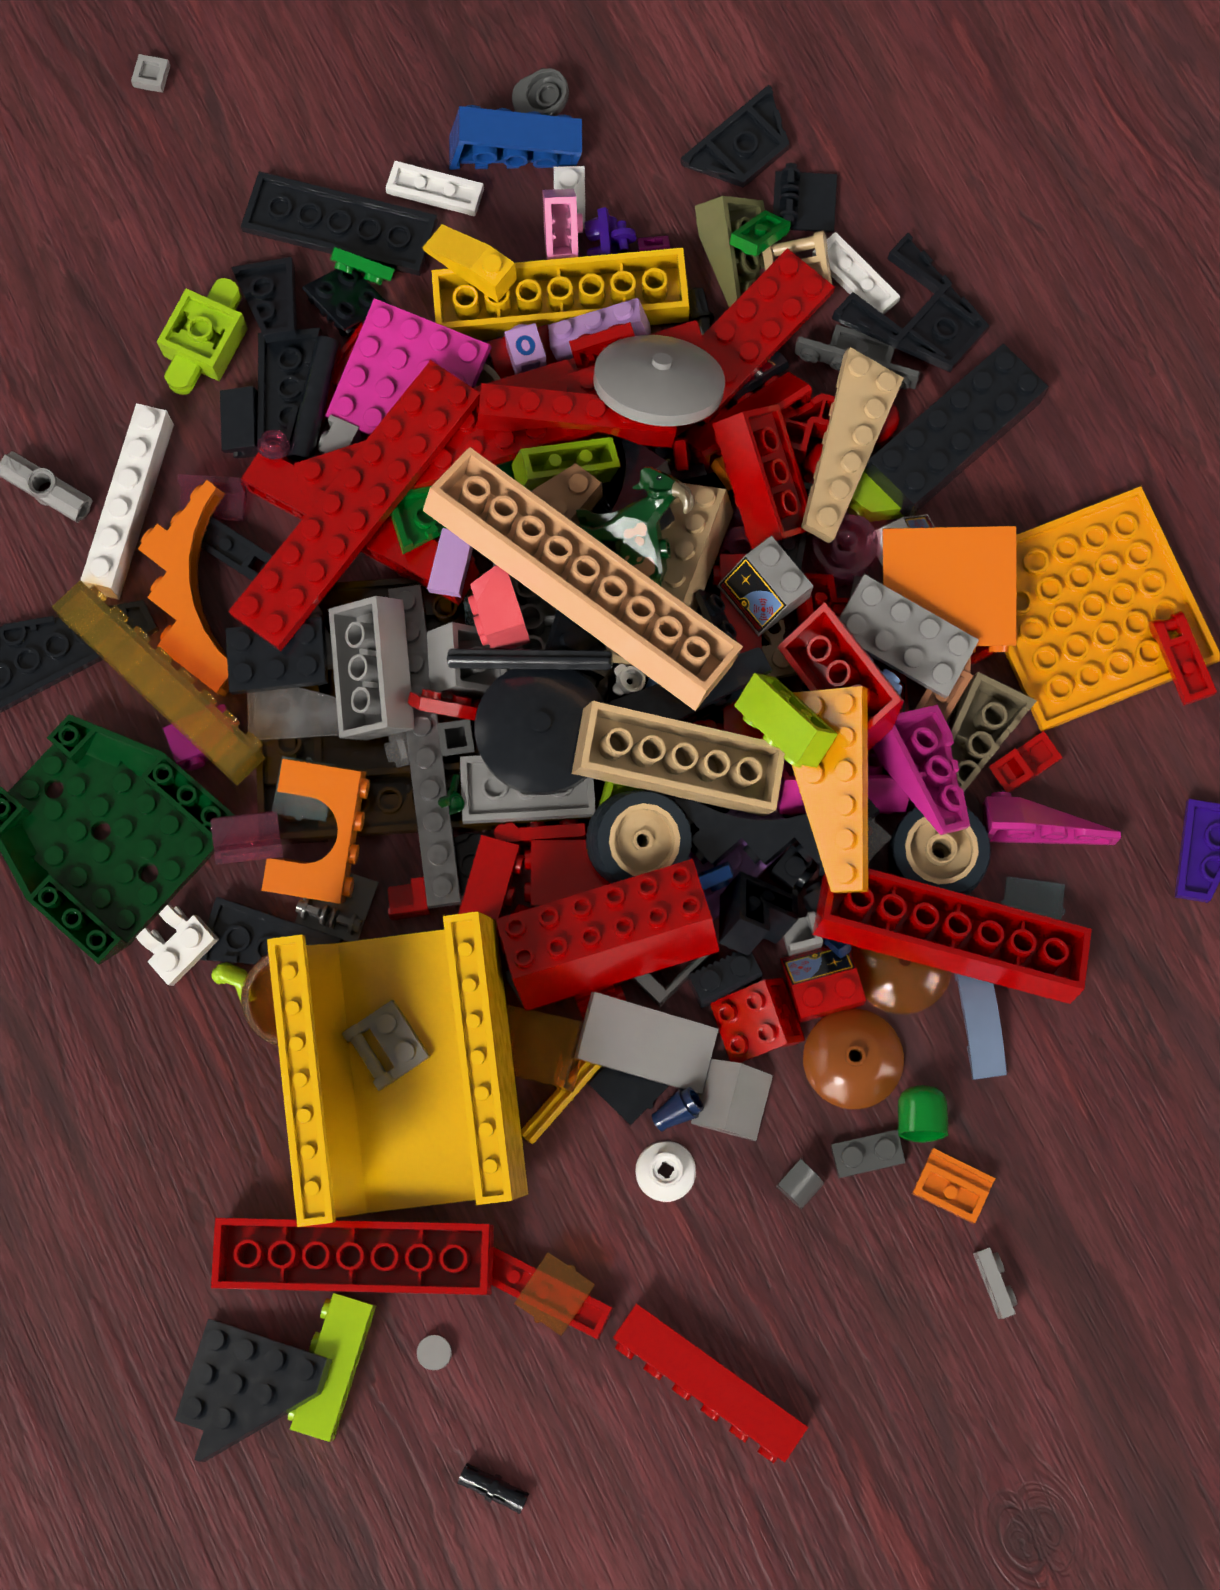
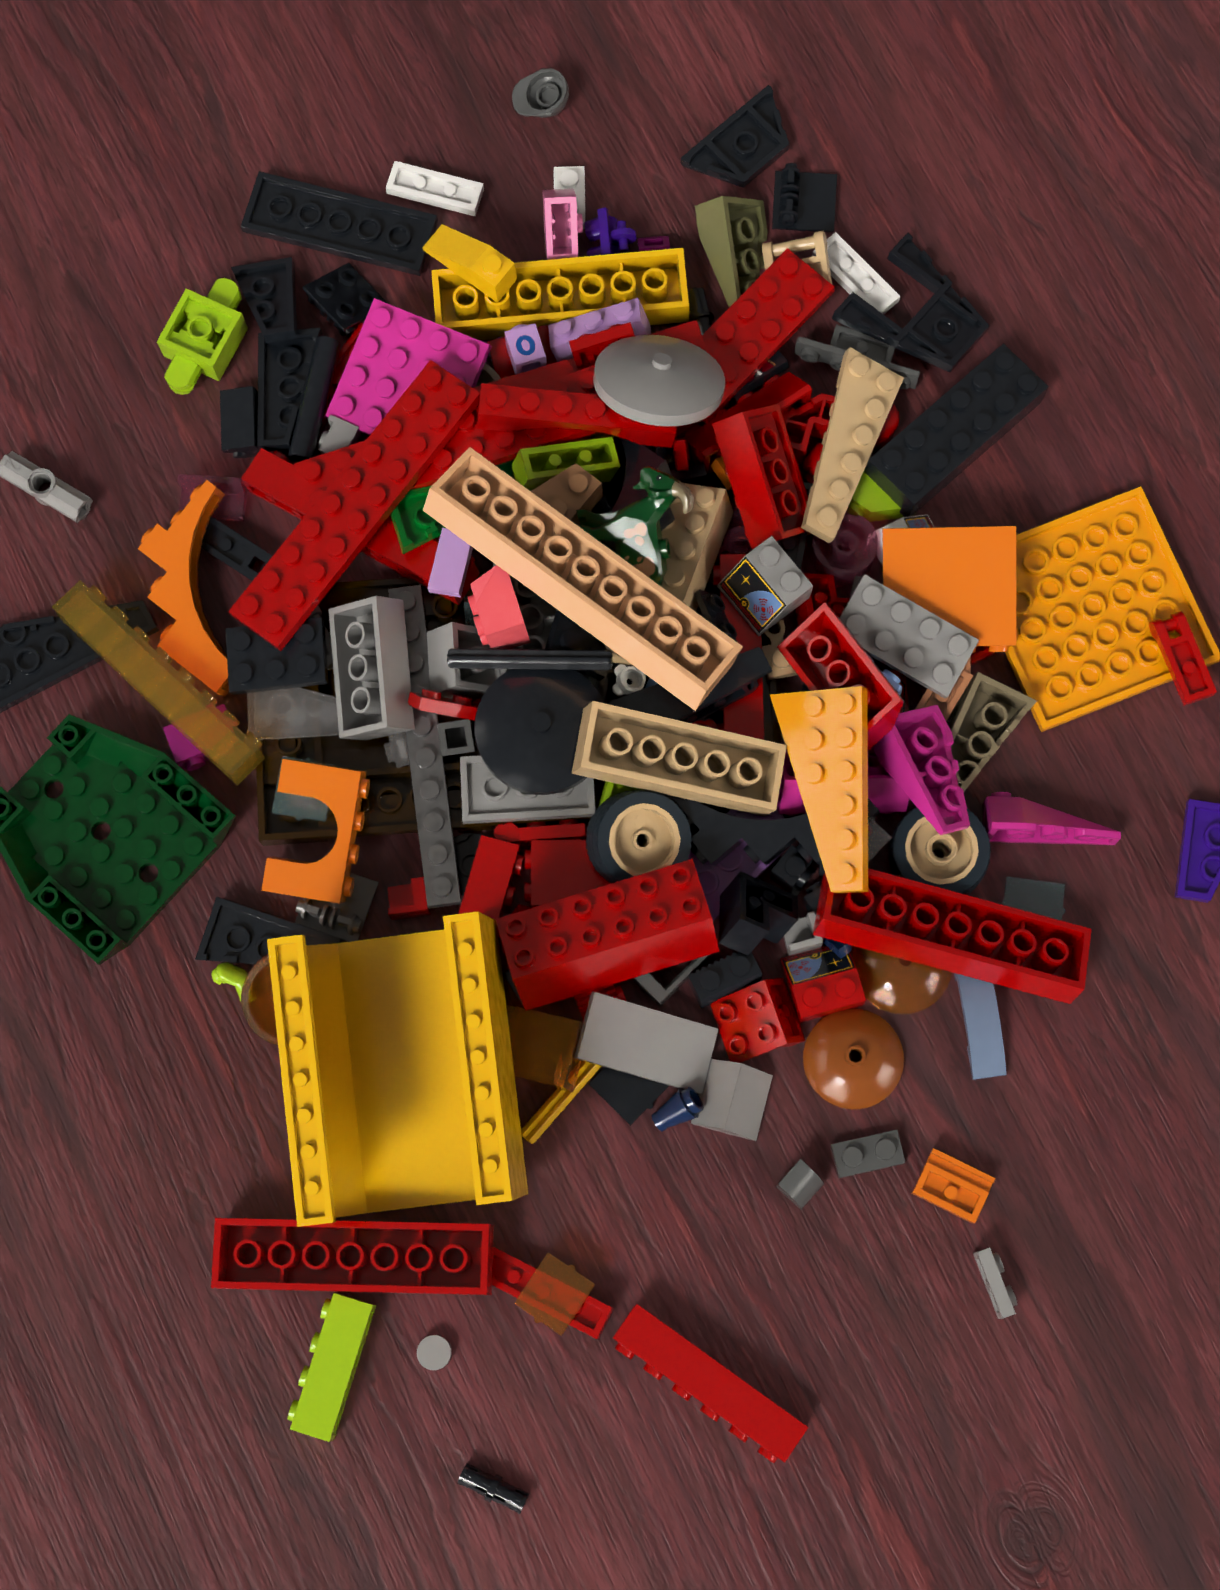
white brick [80,403,174,600] -> none
light grey plate [131,54,170,93] -> none
white plate [136,905,219,986] -> none
black wing [175,1319,333,1462] -> none
clear pink panel [210,811,283,865] -> none
clear pink plate [257,430,290,459] -> none
green plate [329,247,395,285] -> none
light grey plate [342,1000,430,1091] -> none
dark green hand [438,774,464,815] -> none
blue wedge [449,105,582,170] -> none
white piece [635,1141,696,1202] -> none
blue plate [698,861,734,892] -> none
green plate [730,210,791,256] -> none
lime brick [734,673,838,768] -> none
green helmet [898,1085,949,1143] -> none
red slope [988,731,1063,793] -> none

